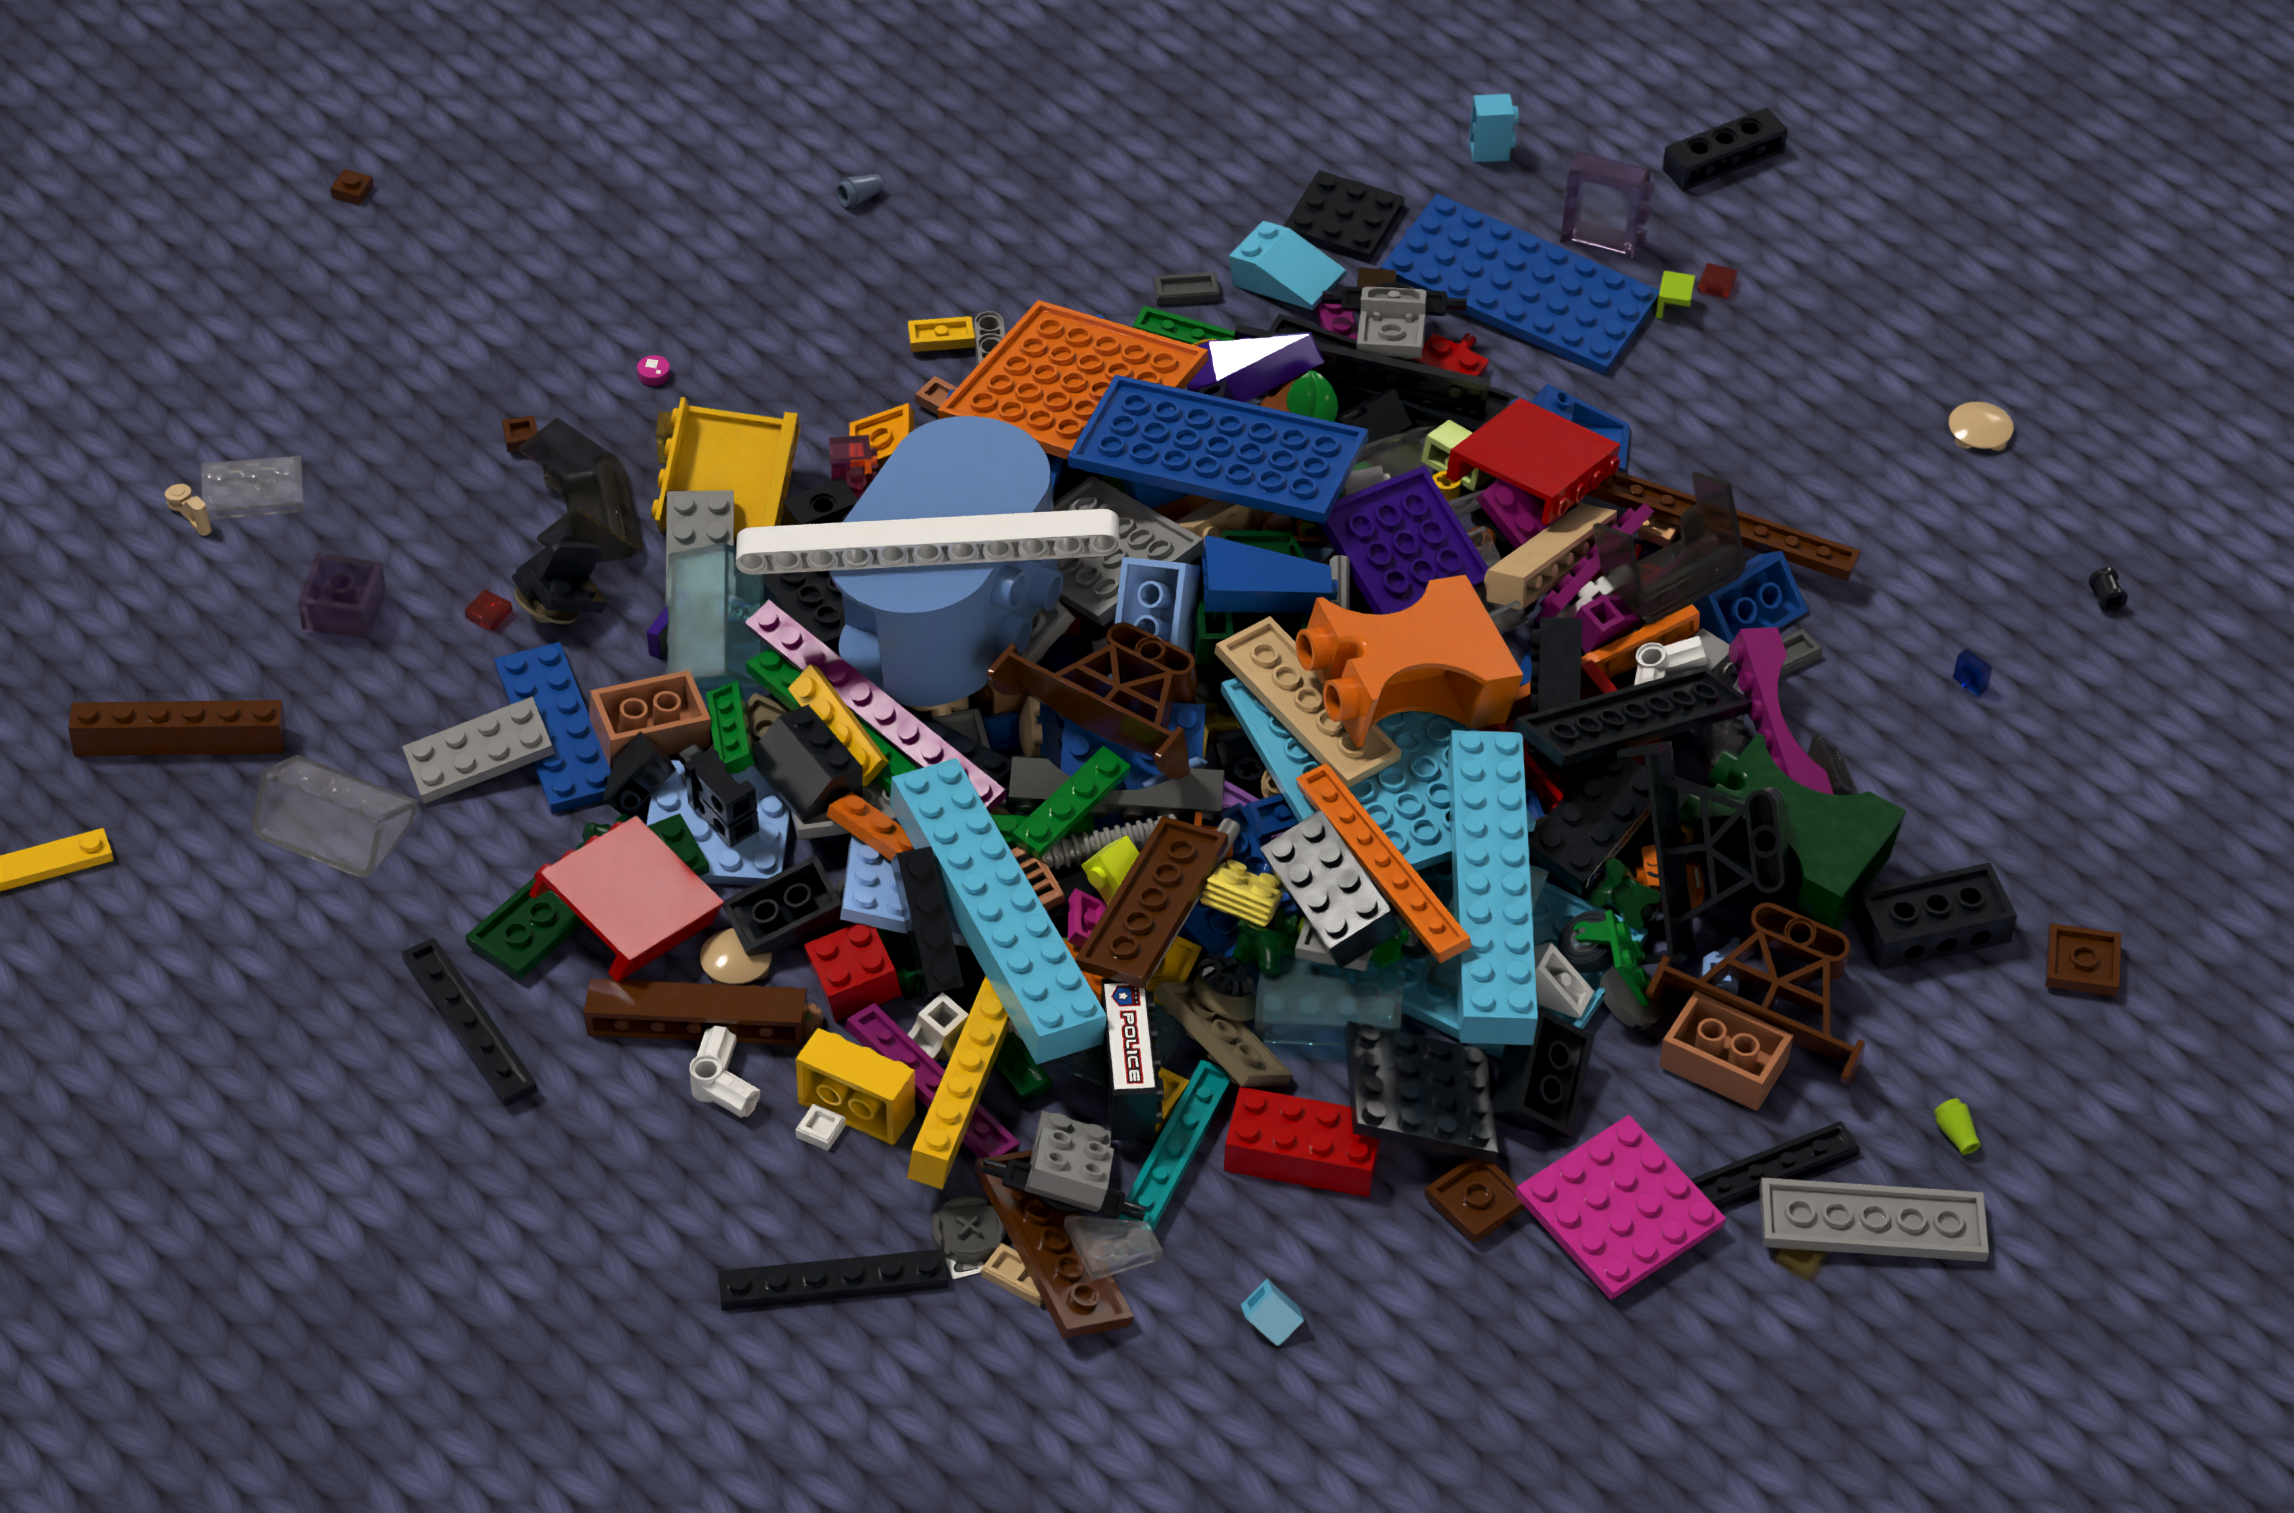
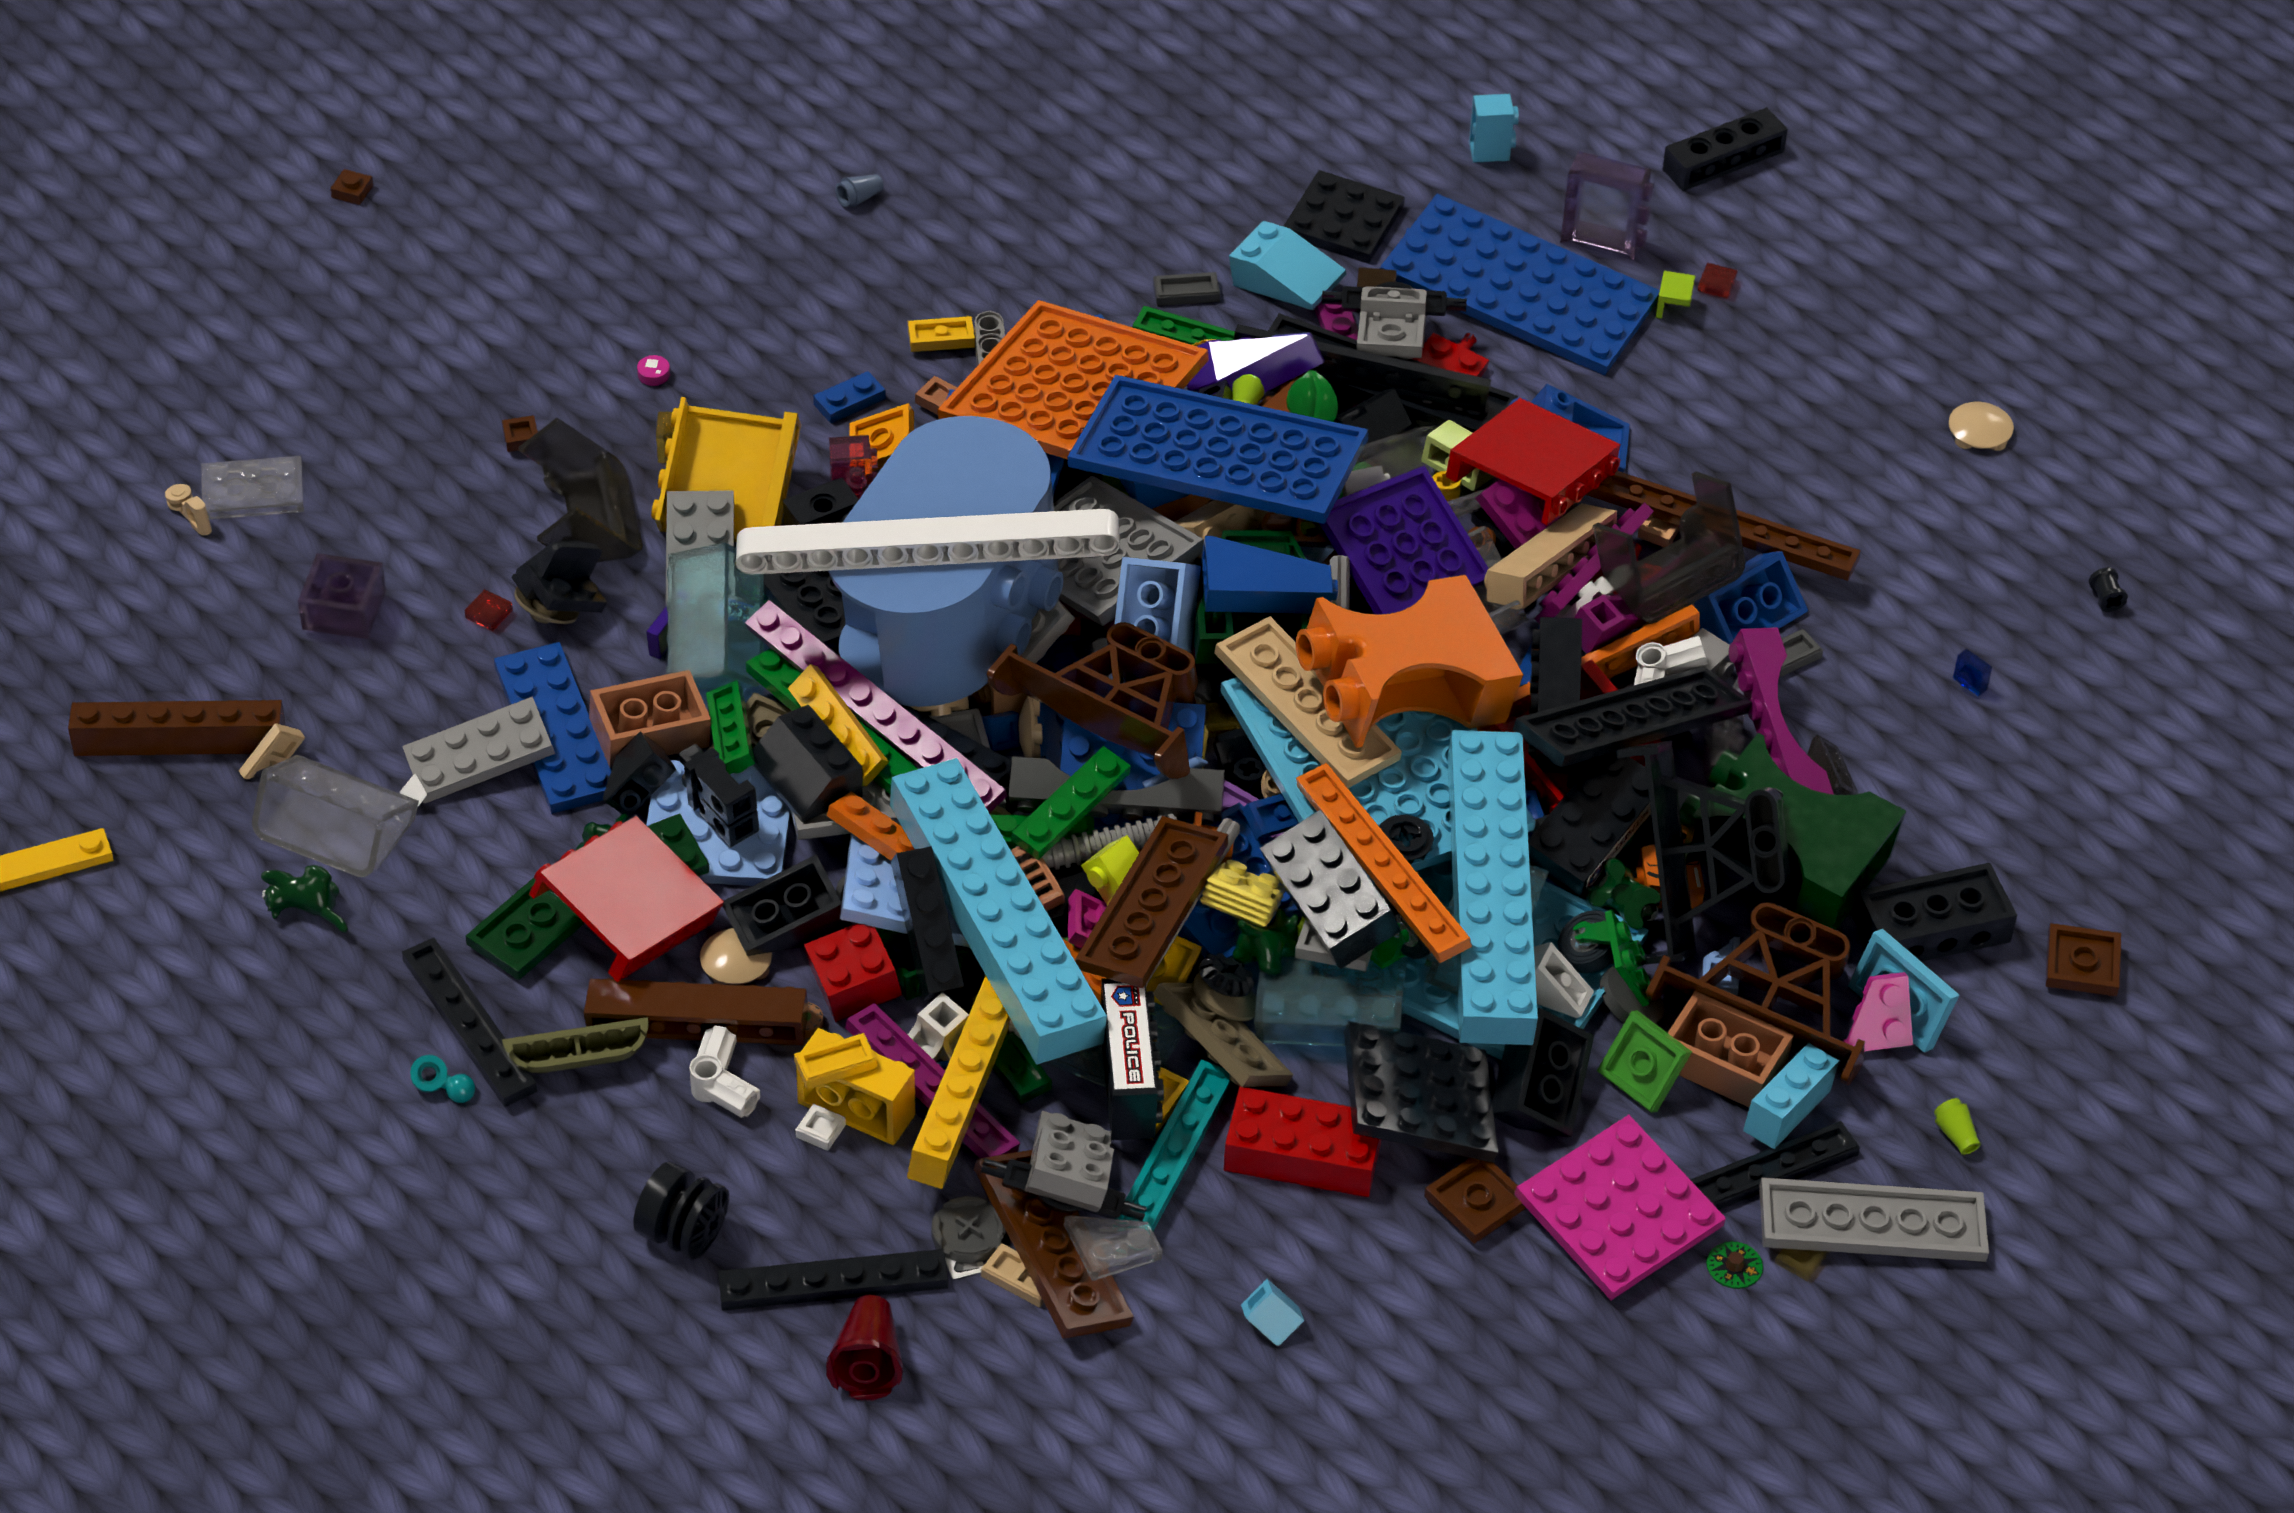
none -> tan tile [239,723,305,780]
none -> dark green animal [261,865,348,933]
none -> white sticker [400,774,427,814]
none -> teal plate [410,1055,475,1103]
none -> olive brick [502,1017,648,1074]
none -> black wheel [633,1161,730,1260]
none -> yellow tile [794,1033,877,1089]
none -> blue plate [813,371,886,424]
none -> dark red cone [826,1295,903,1400]
none -> lime cone [1232,374,1264,405]
none -> black gear [1379,815,1434,865]
none -> bright green tile [1597,1010,1692,1113]
none -> piece [1707,1241,1763,1289]
none -> medium azure brick [1743,1043,1839,1149]
none -> dark pink wing [1843,972,1913,1052]
none -> medium azure plate [1848,929,1960,1053]

